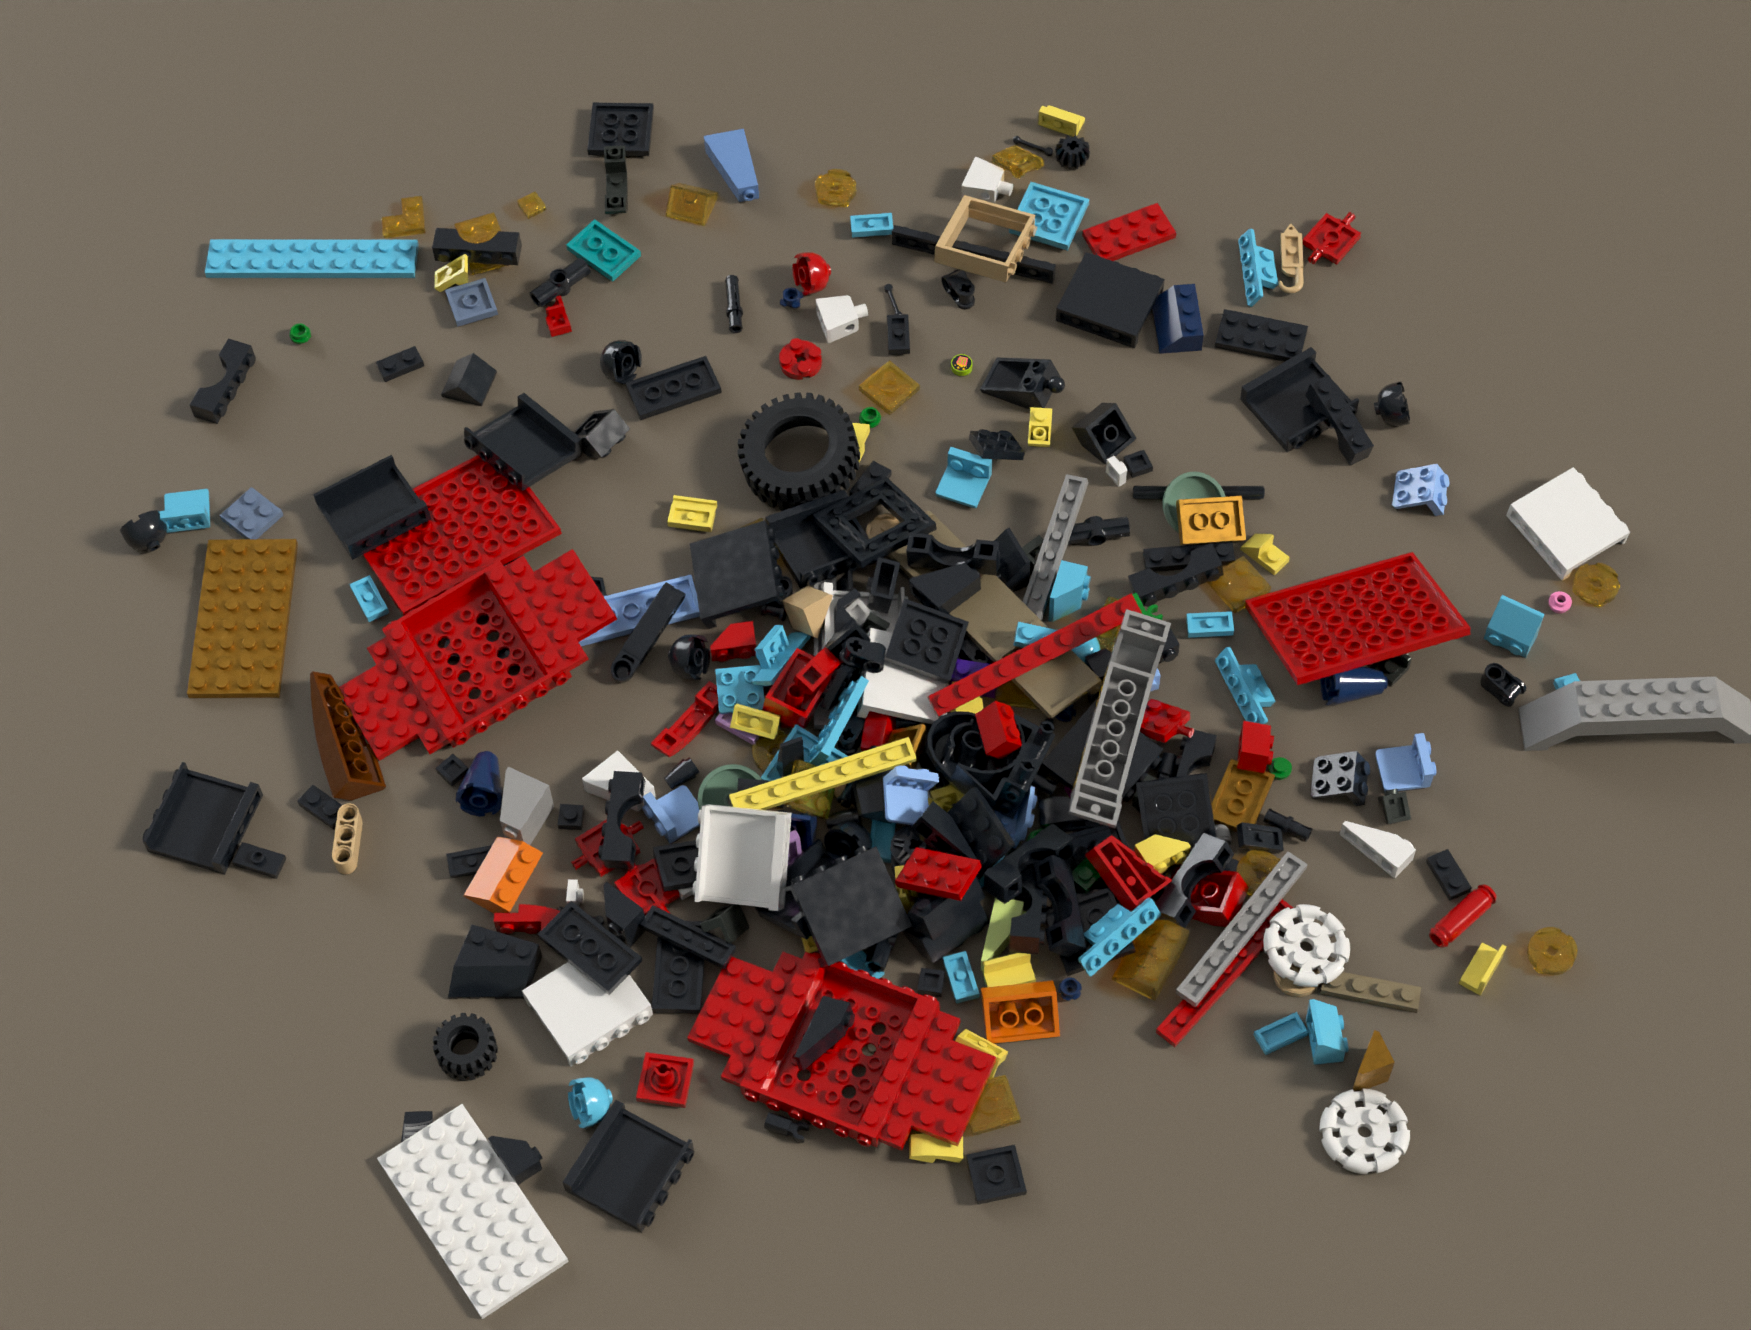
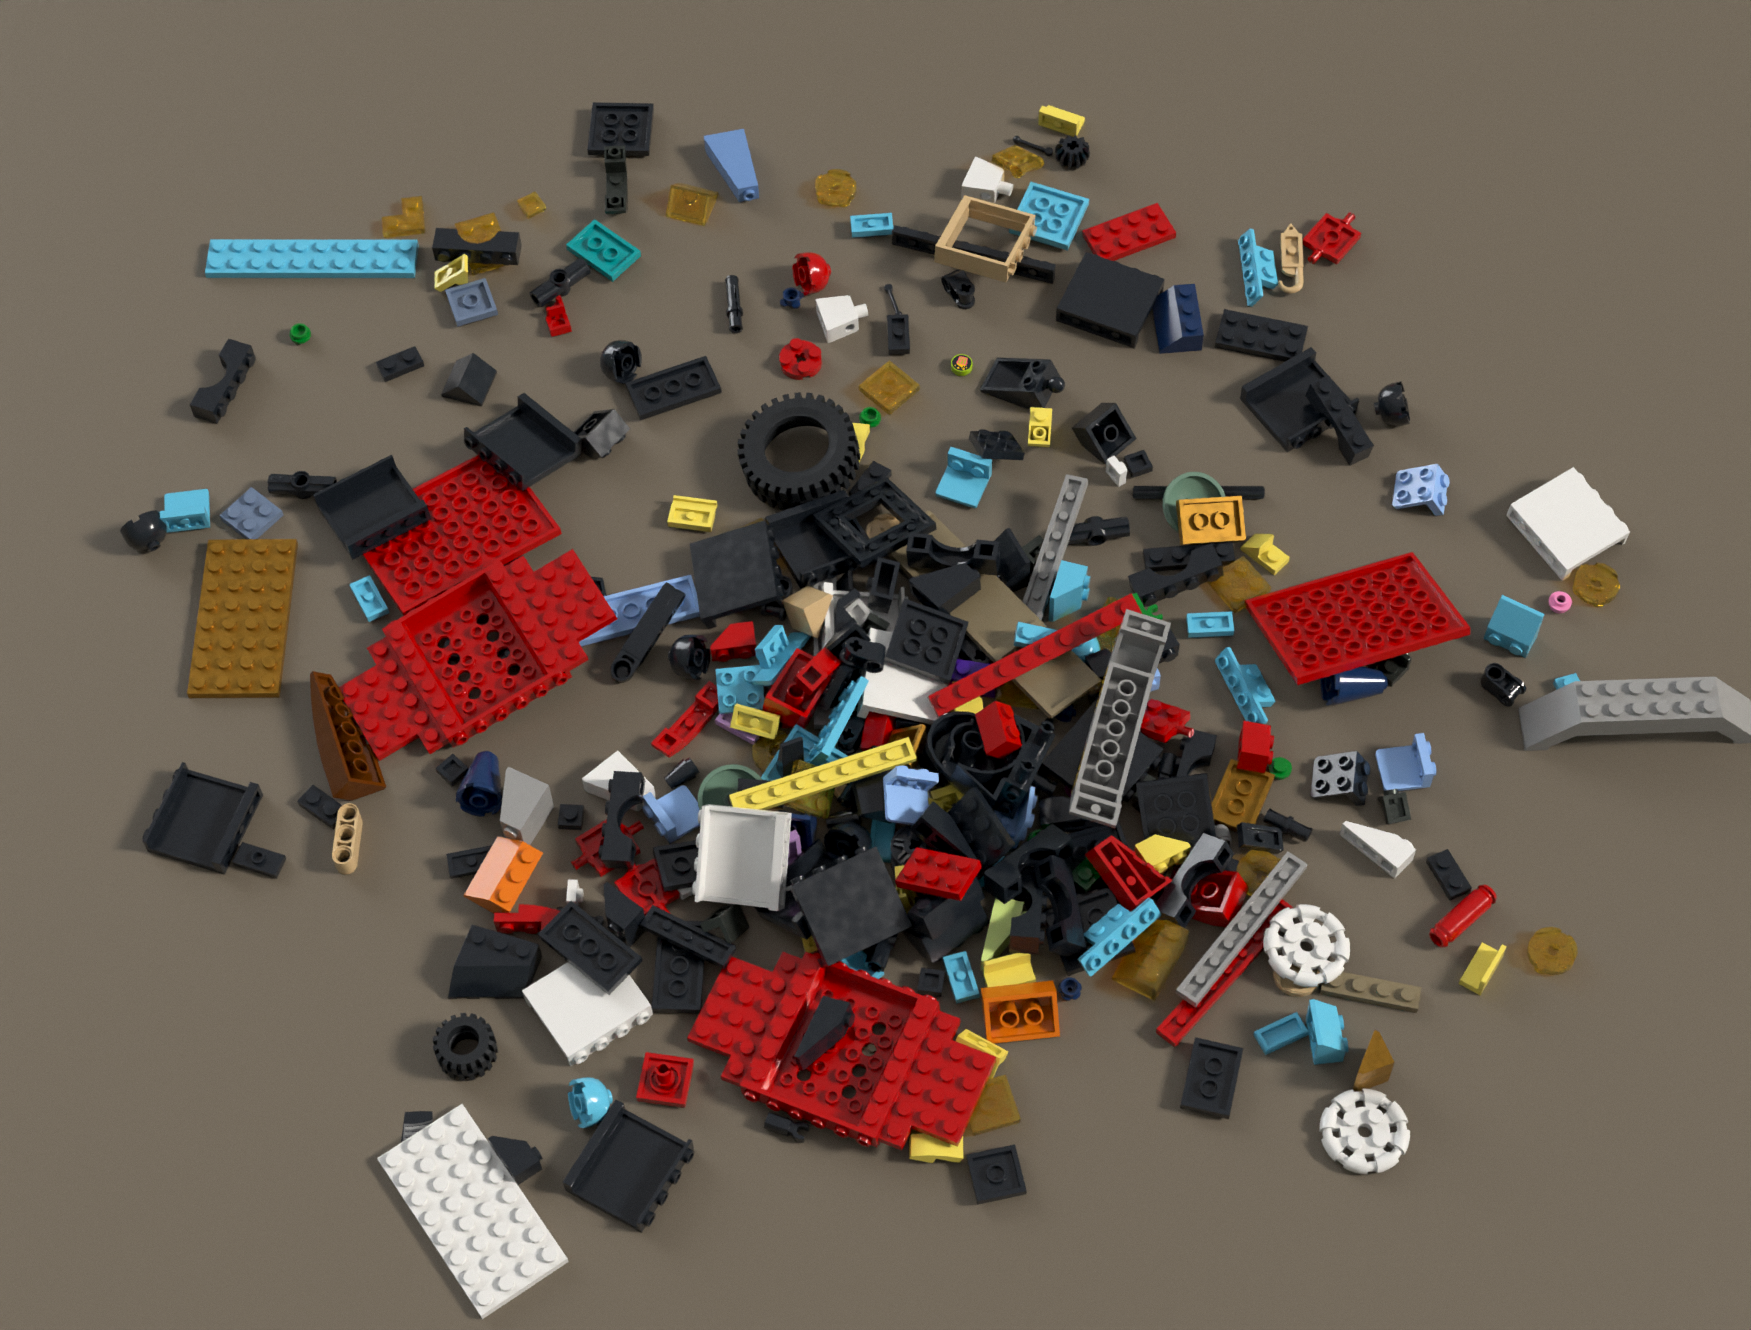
none -> black piece [268,471,337,499]
none -> black plate [1180,1037,1243,1119]

